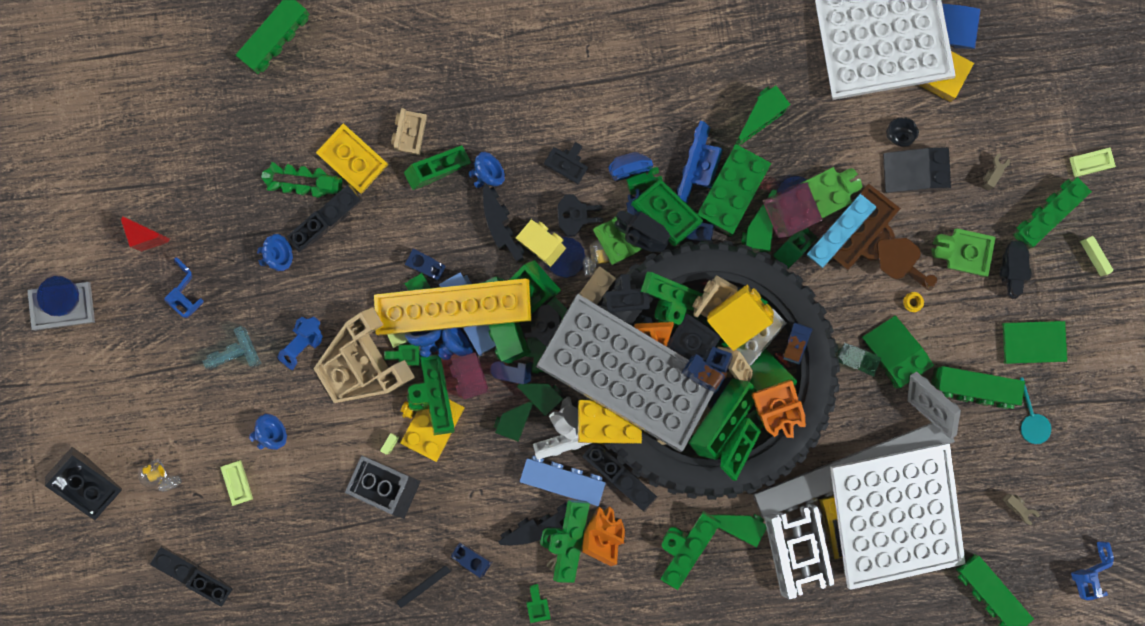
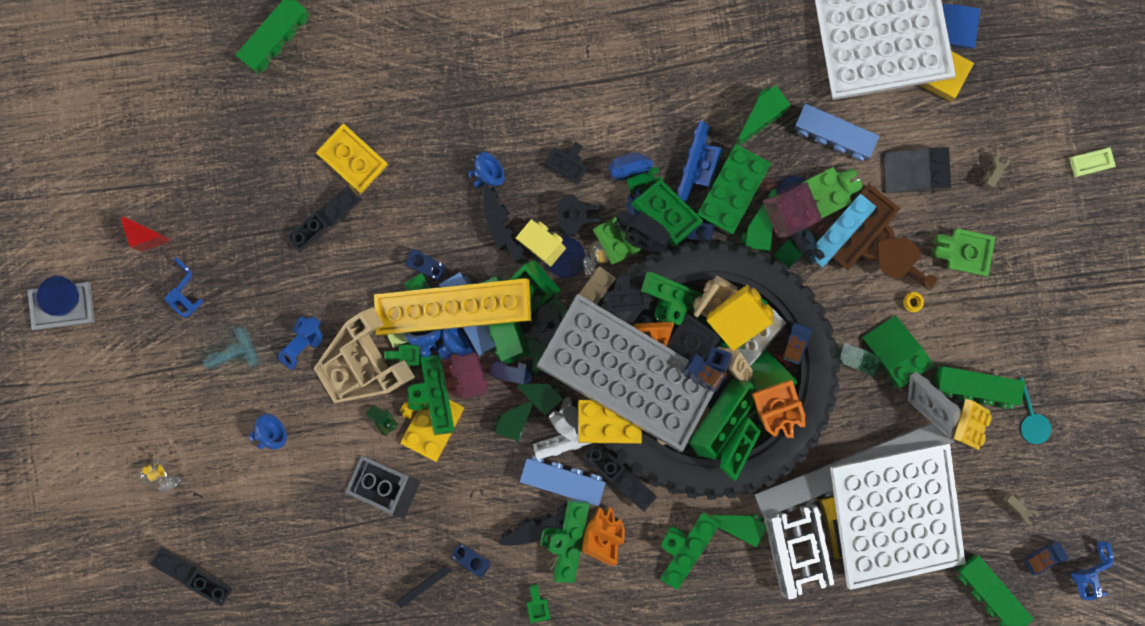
black slope [45,447,122,520] -> none
yellowish green tile [220,460,253,506] -> none
blue hair [257,234,293,271] -> none
green sword [261,162,343,198] -> none
yellowish green tile [380,433,399,455] -> none
tan bracket [391,108,427,155] -> none
green slope [404,145,471,190] -> none
black hair [886,117,919,147] -> none
black hinge [1000,241,1032,300] -> none
green tile [1002,321,1067,364] -> none
green brick [1013,177,1092,249] -> none
yellowish green tile [1080,236,1113,277] -> none
none -> dark green piece [365,405,398,436]
none -> black plate [791,227,825,265]
none -> medium blue brick [793,104,880,162]
none -> yellow plate [954,399,991,450]
none -> dark blue leg [1024,541,1069,575]

